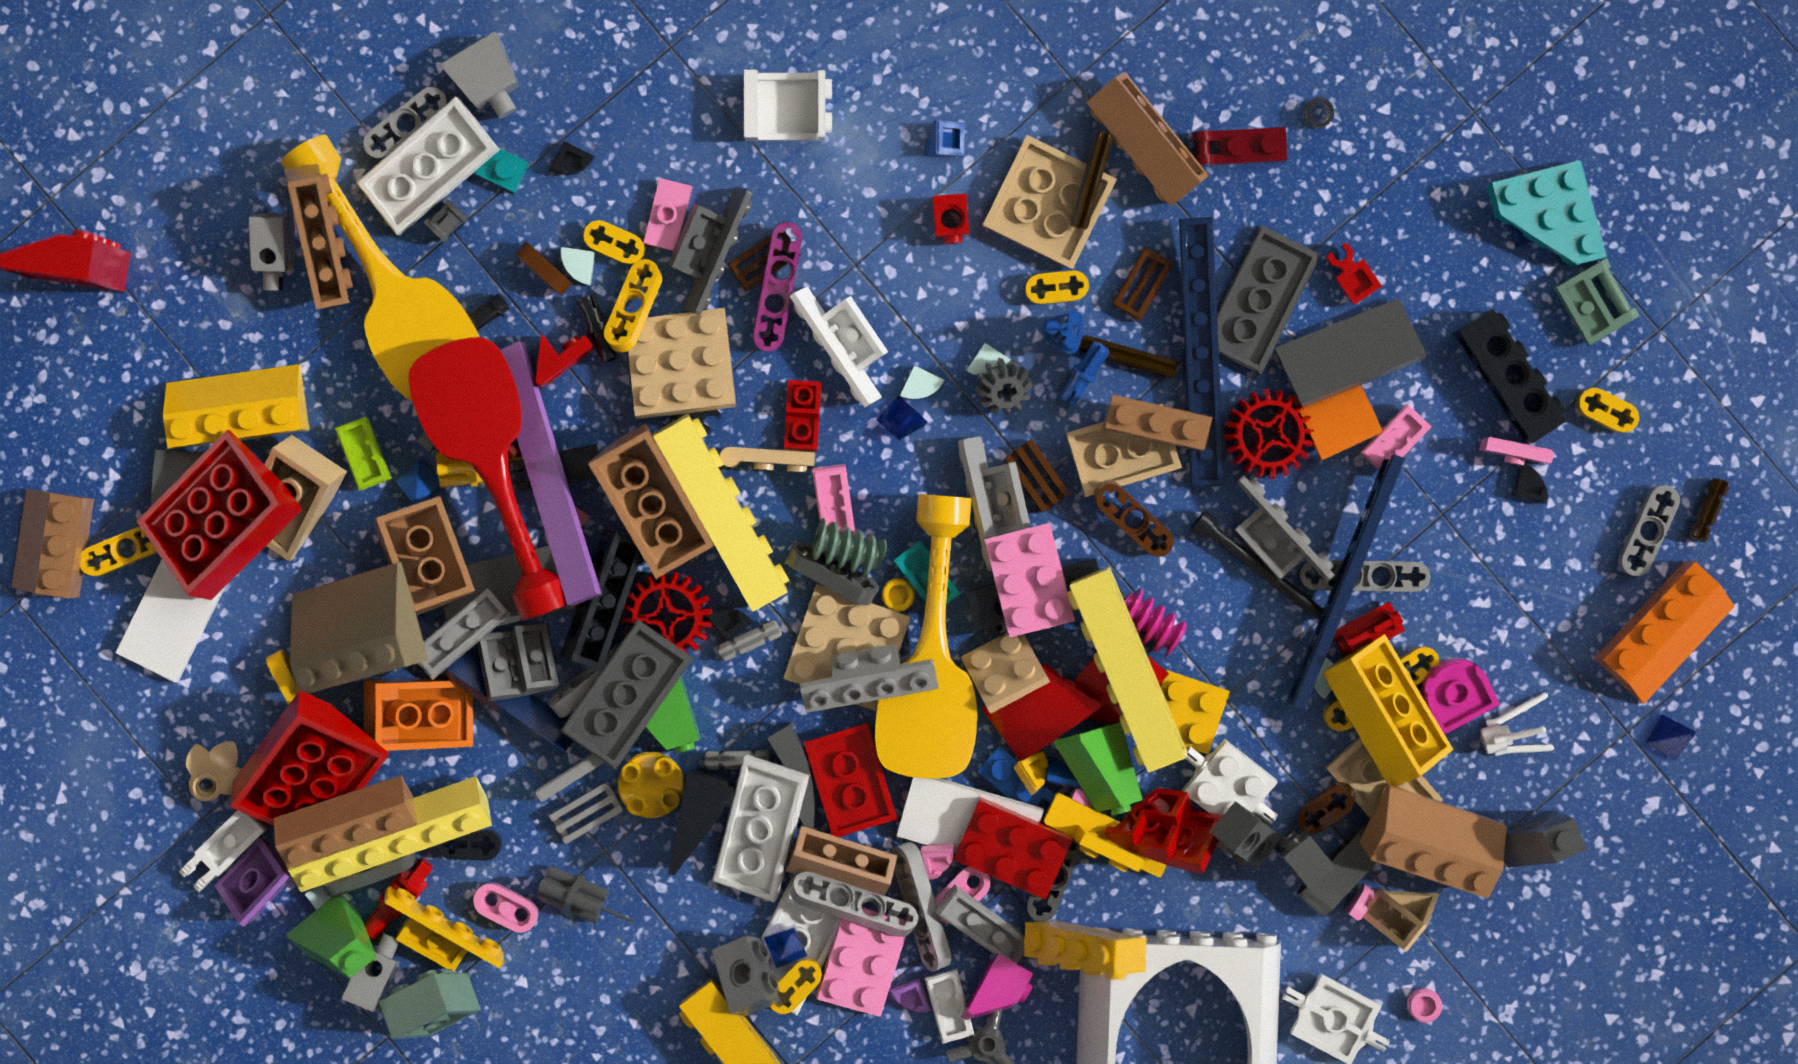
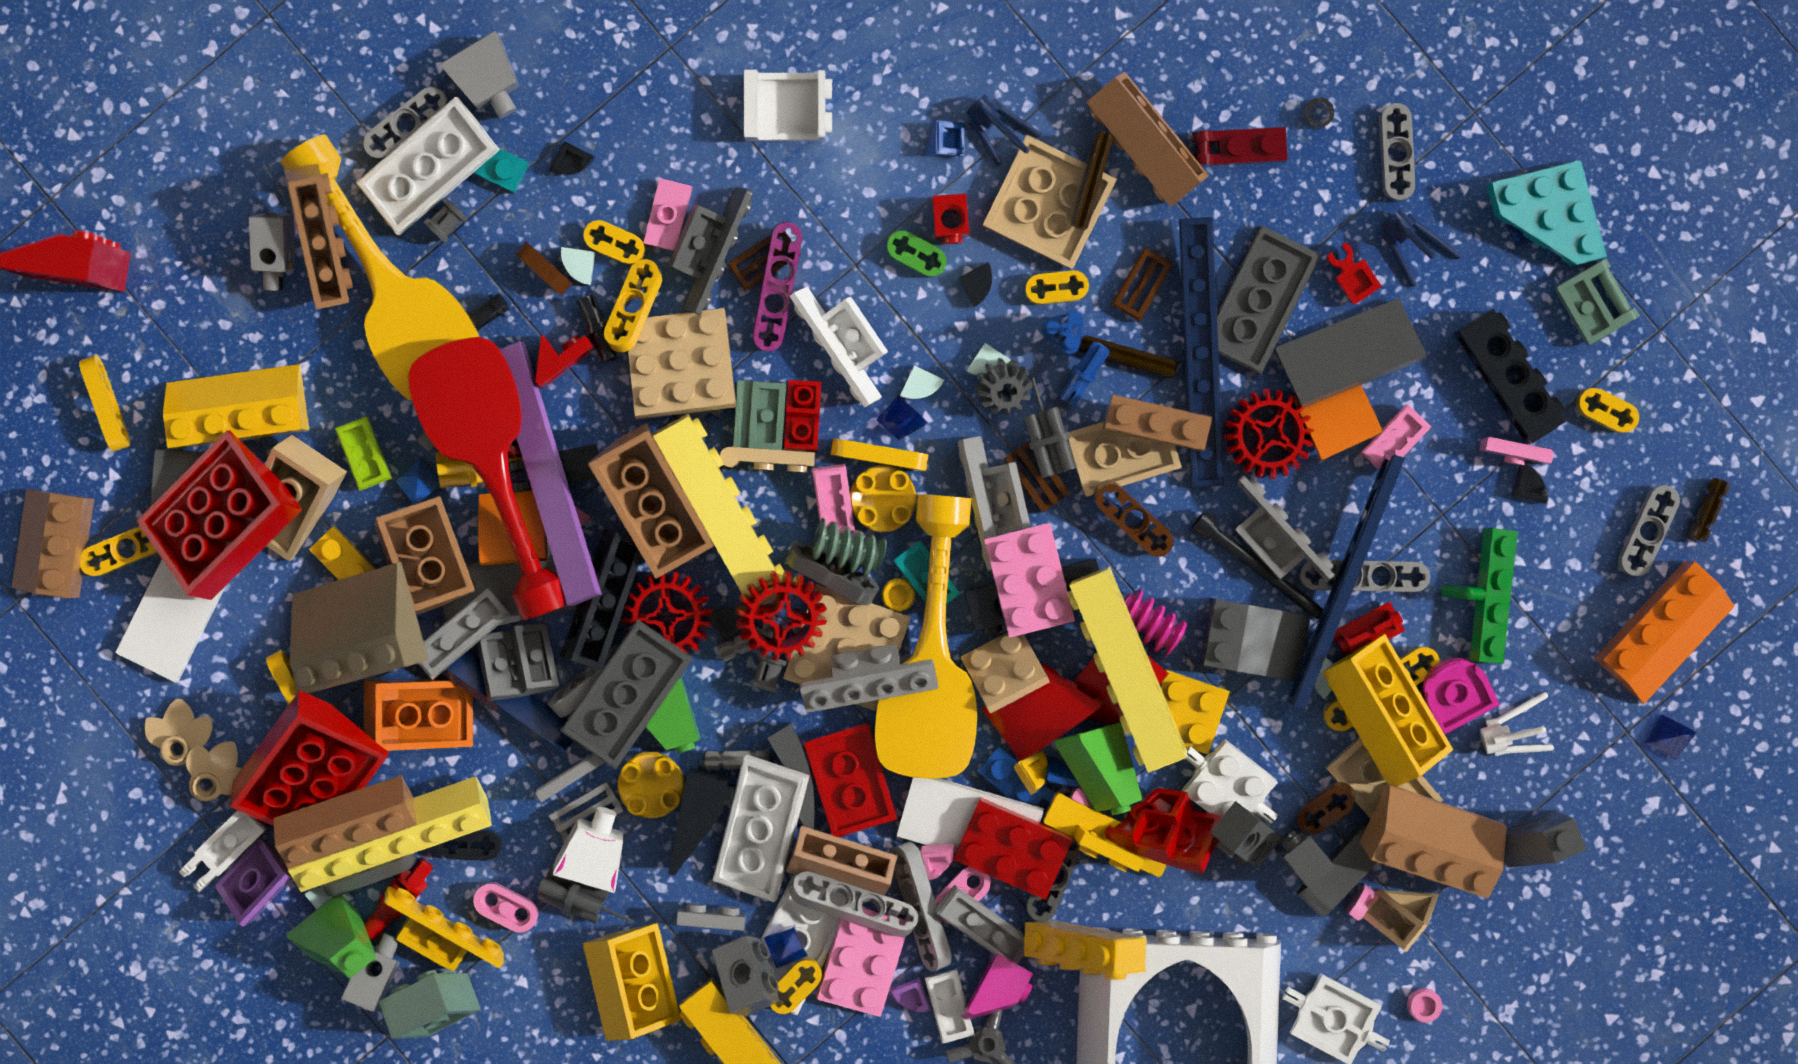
none -> yellow beam [79,355,130,452]
none -> tan plate [145,698,213,766]
none -> yellow plate [309,526,377,580]
none -> orange slope [478,491,548,566]
none -> white torso [553,807,623,893]
none -> yellow slope [582,923,681,1041]
none -> light grey plate [677,903,747,931]
none -> sand green plate [733,380,787,450]
none -> red gear [735,570,827,661]
none -> dark grey bush [748,653,787,693]
none -> yellow beam [830,438,929,471]
none -> yellow dish [850,465,916,532]
none -> bright green beam [887,230,947,278]
none -> black tile [959,262,992,308]
none -> dark blue plant [966,95,1042,166]
none -> dark grey piece [1024,377,1076,478]
none -> dark grey slope [1200,598,1311,681]
none -> light grey beam [1379,103,1415,202]
none -> dark blue plant [1381,209,1461,287]
none -> green plate [1441,527,1518,664]

